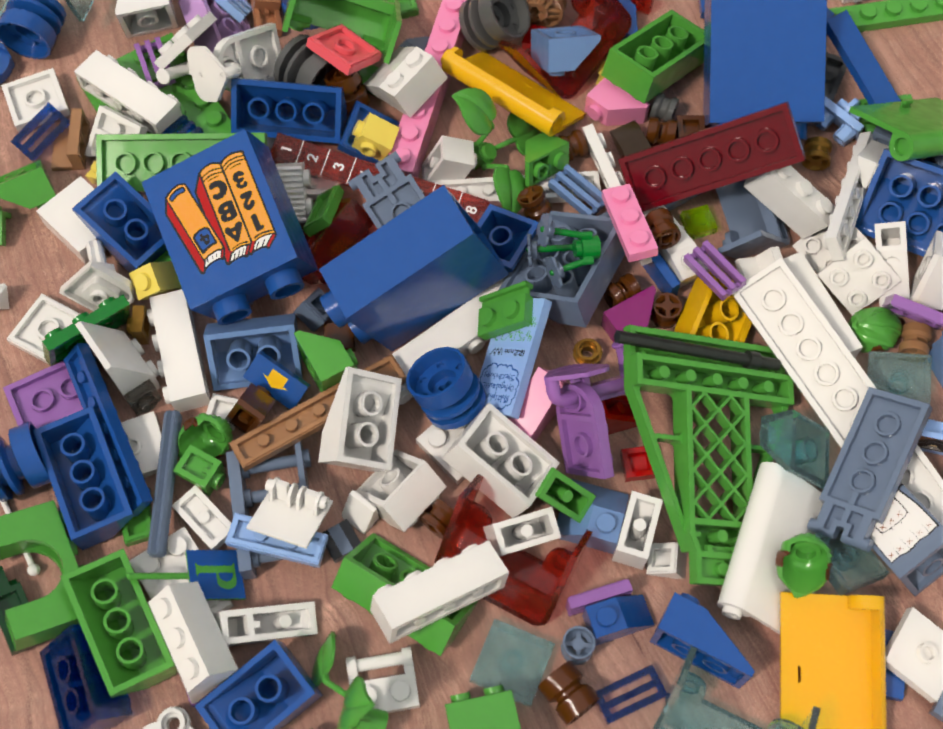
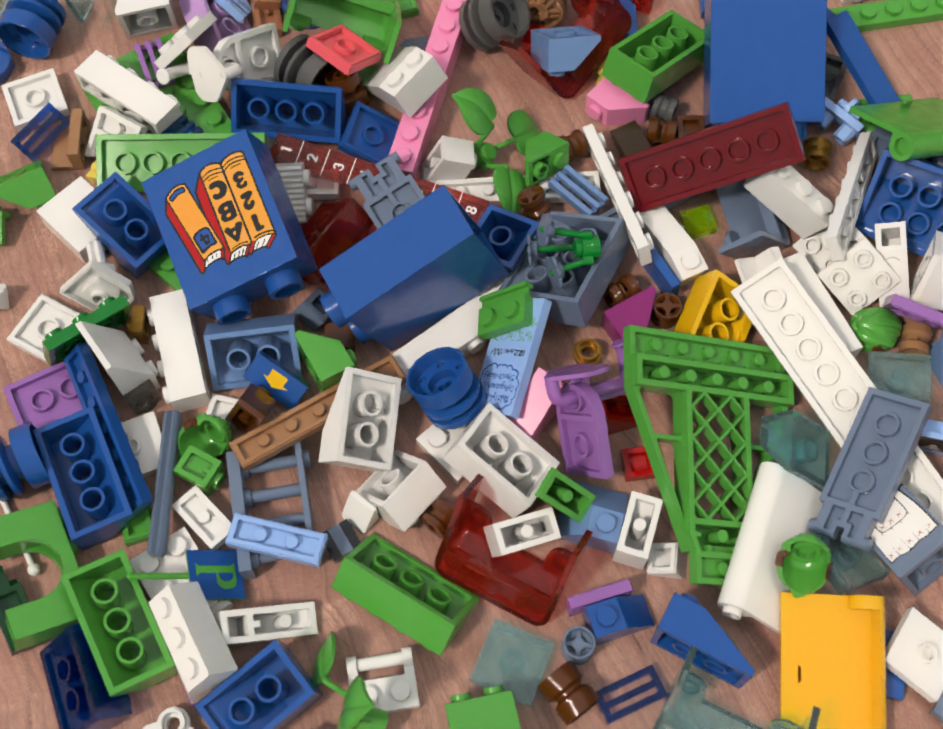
light yellow brick [128,261,182,301] -> none
white hinge [246,477,333,549] -> none
bright green tile [303,185,345,237] -> none
light yellow brick [352,113,399,161] -> none
white brick [370,540,509,644] -> none
yellow door [441,46,586,137] -> none
bright pink plate [602,184,658,262] -> none
pearl dark grey bar [614,330,781,371] -> none
reddish brown wheel [645,208,681,249] -> none
medium lavender tile [683,240,747,301] -> none
white slope [858,140,889,189] -> none

